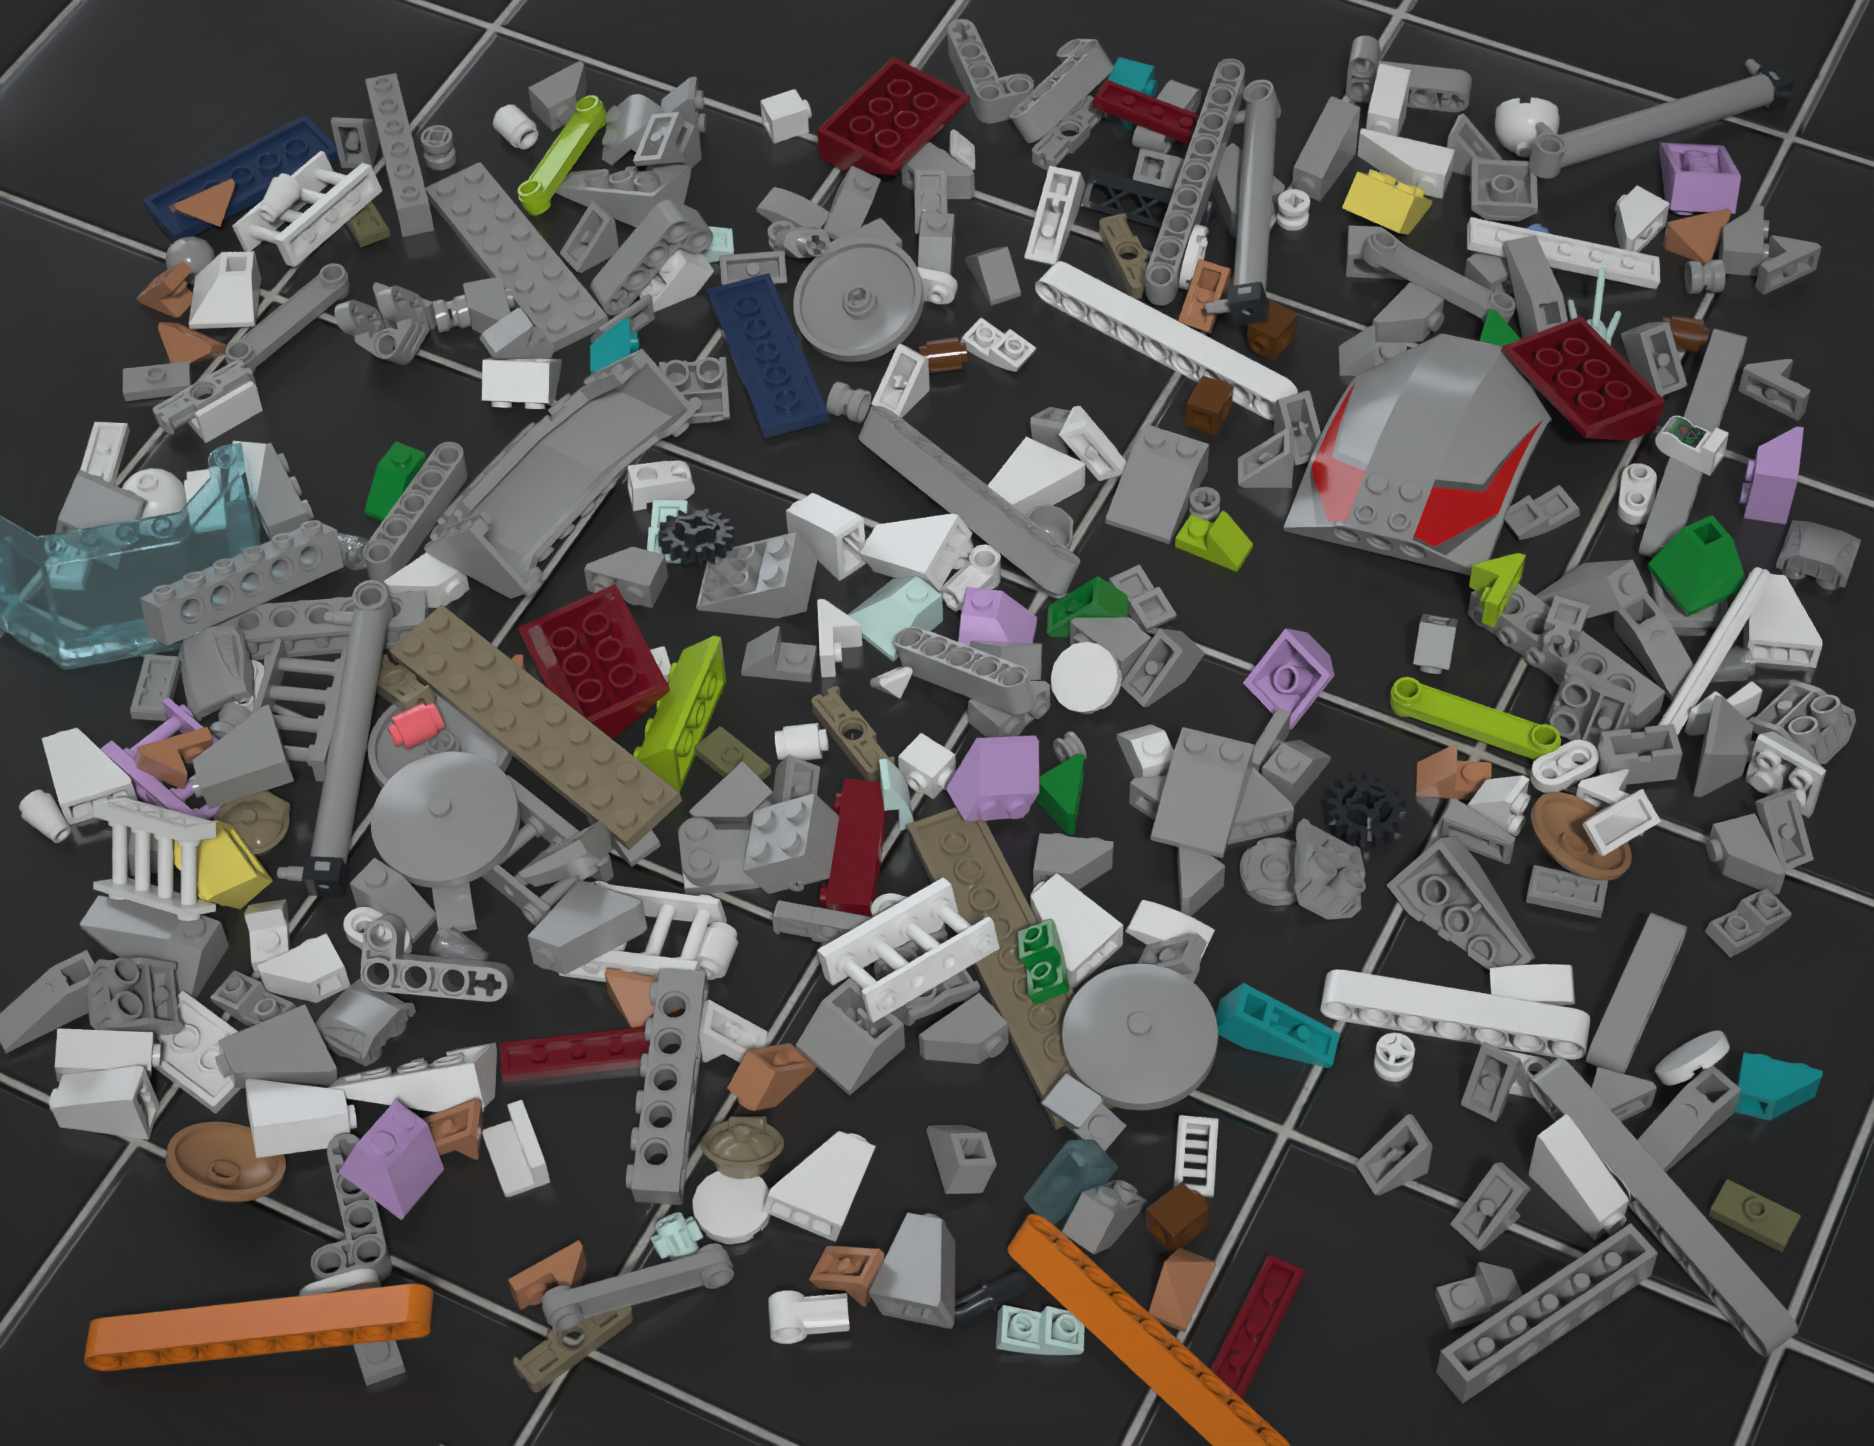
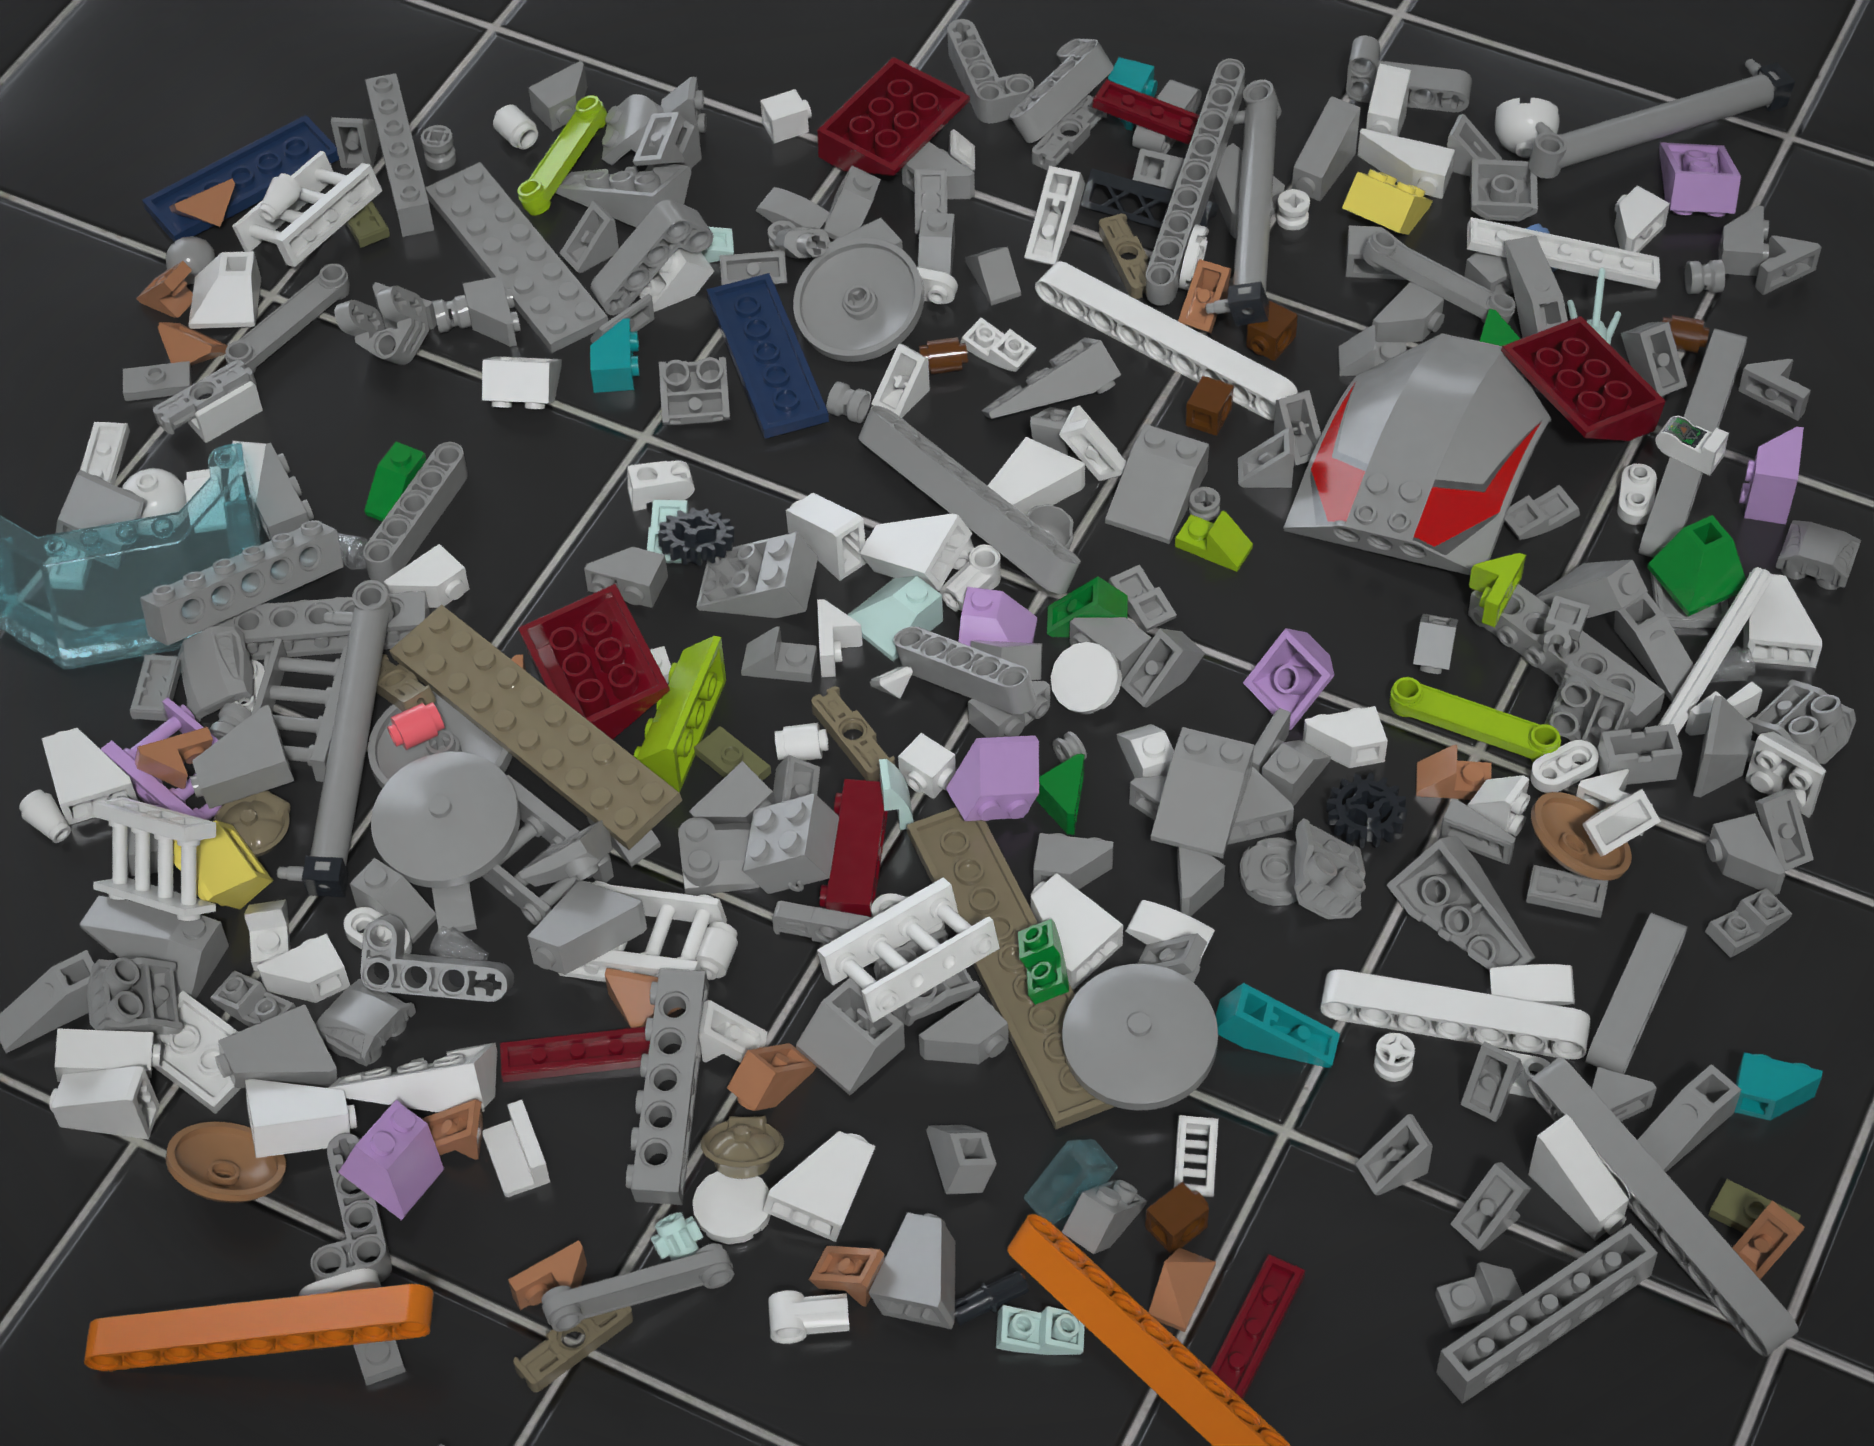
light grey windscreen [424,349,696,599] -> none
light grey slope [480,308,555,358] -> none
light grey slope [1040,1074,1127,1155] -> none
white tile [1655,1030,1730,1085] -> none
nougat slope [1663,208,1731,264] -> none
none -> light grey wedge [981,337,1121,419]
none -> white slope [1303,706,1387,768]
none -> nougat slope [1732,1201,1805,1279]

